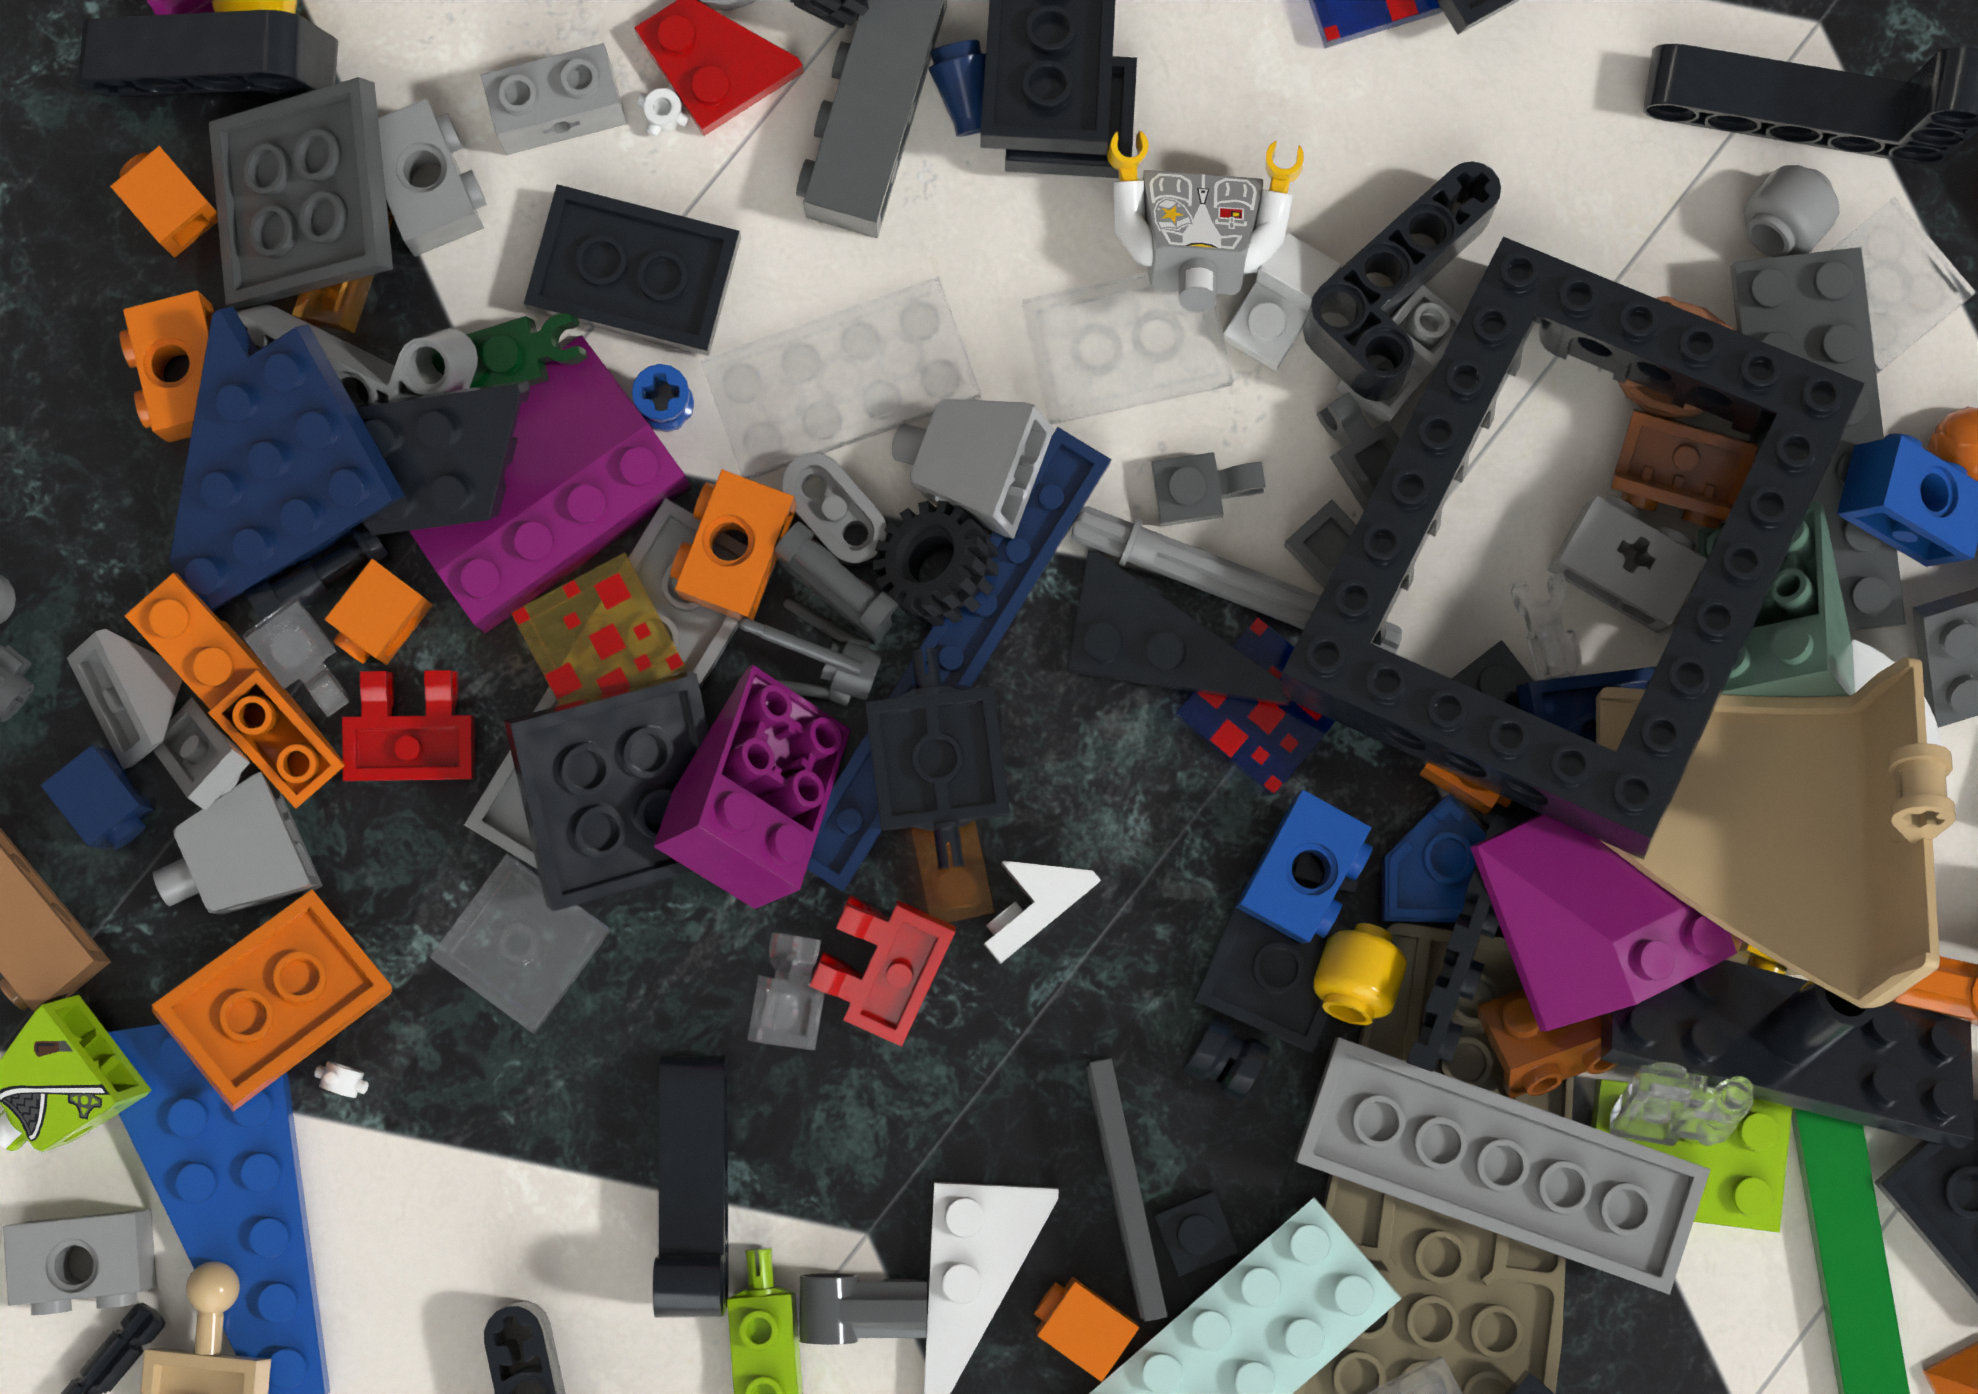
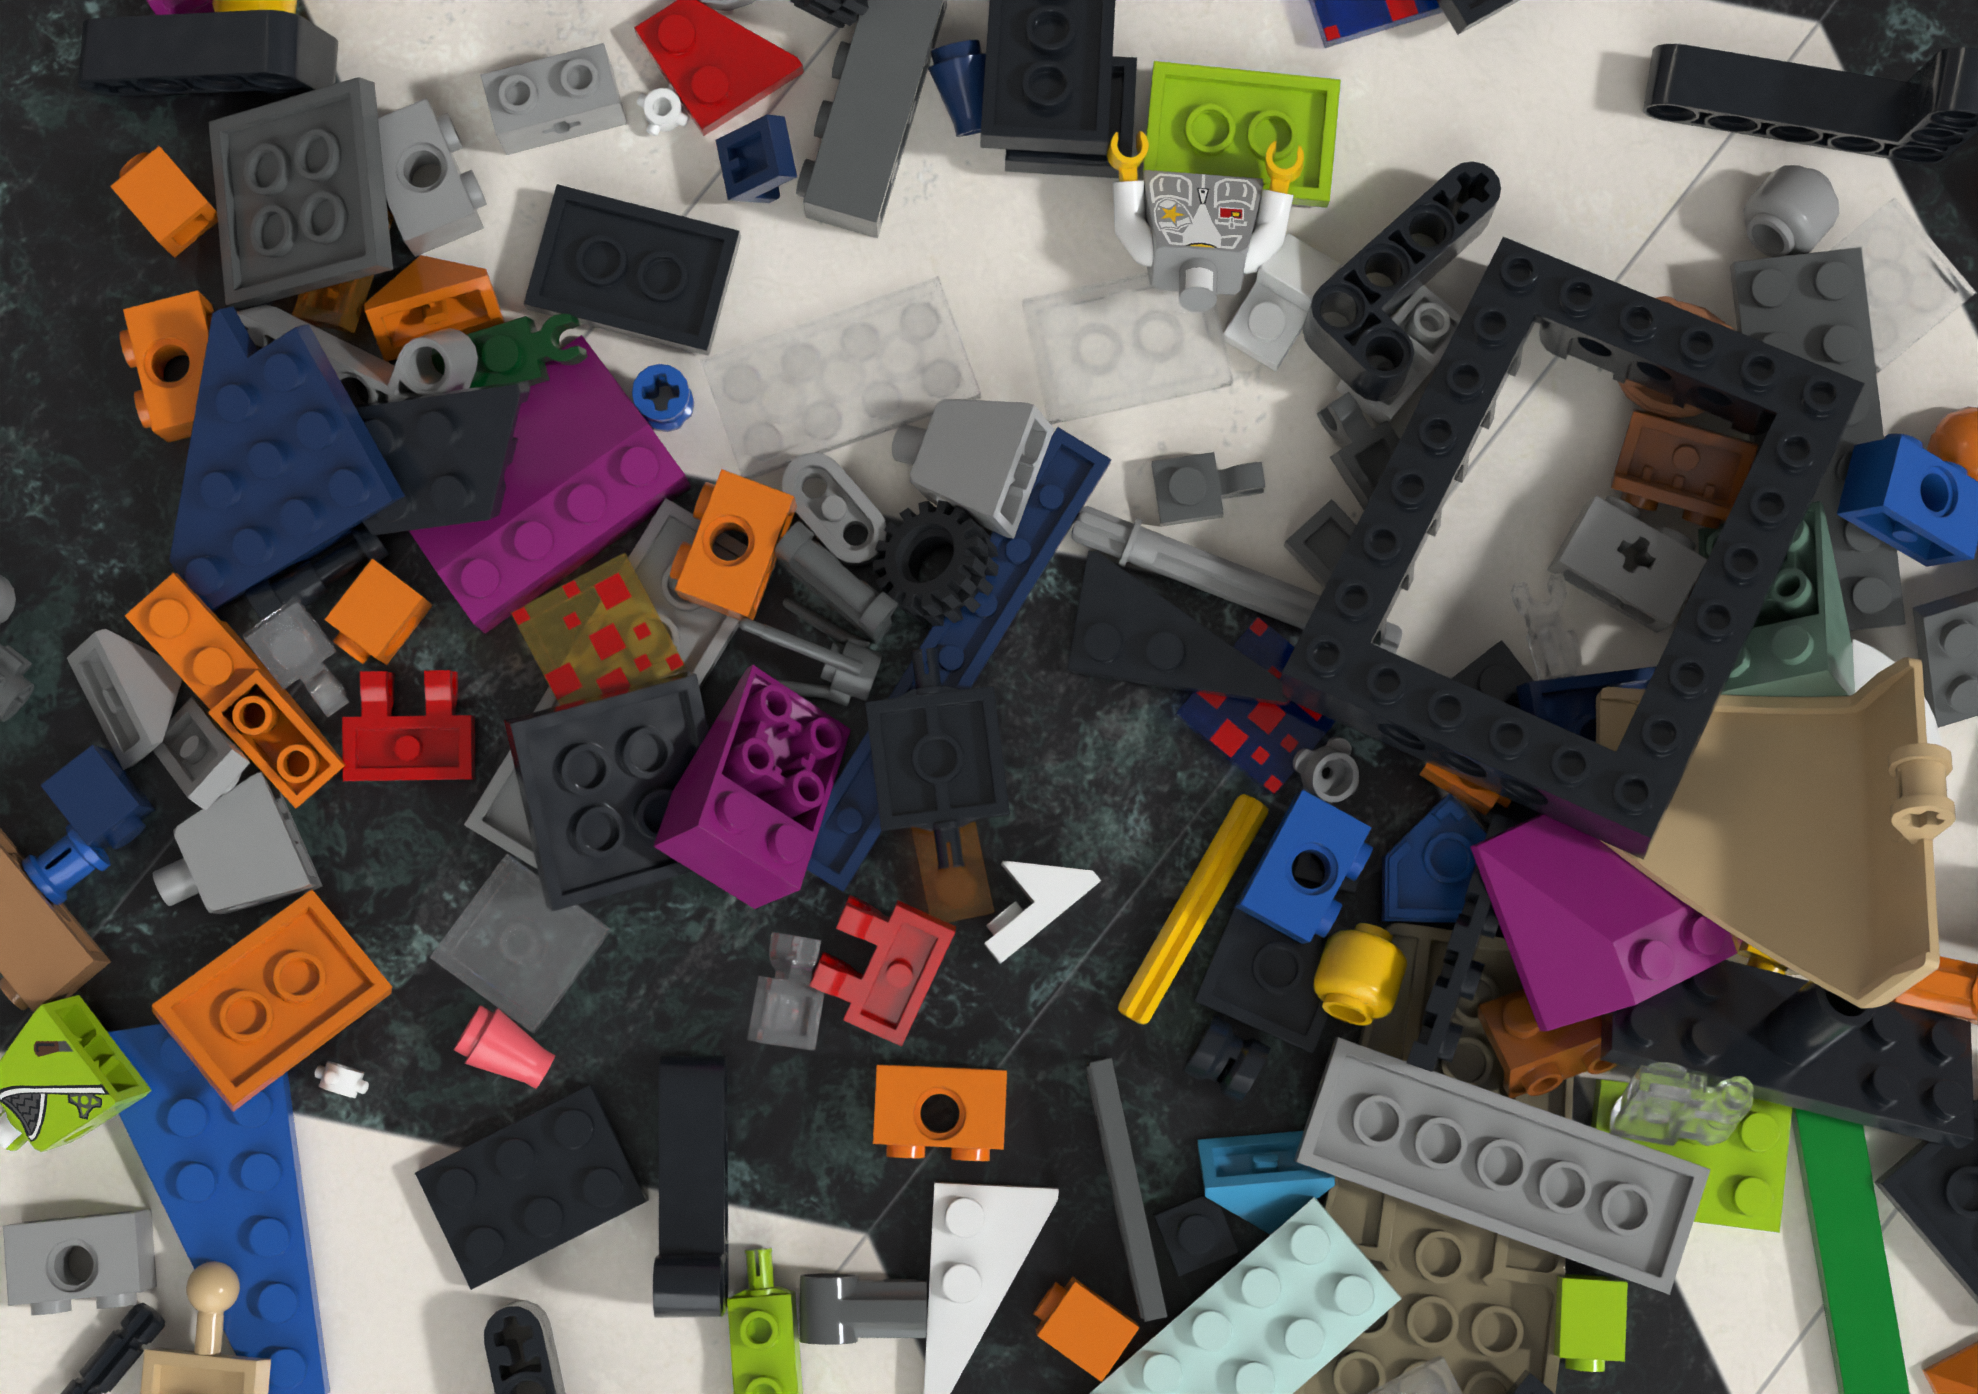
none -> blue bush [22,824,111,905]
none -> orange slope [364,255,505,362]
none -> black plate [415,1085,649,1290]
none -> coral cone [454,1005,555,1089]
none -> dark blue bracket [715,114,797,203]
none -> orange brick [873,1064,1007,1161]
none -> yellow axle [1118,794,1269,1025]
none -> lime plate [1142,61,1341,208]
none -> dark azure slope [1198,1131,1335,1234]
none -> light grey plate [1293,736,1359,802]
none -> lime brick [1554,1274,1628,1372]

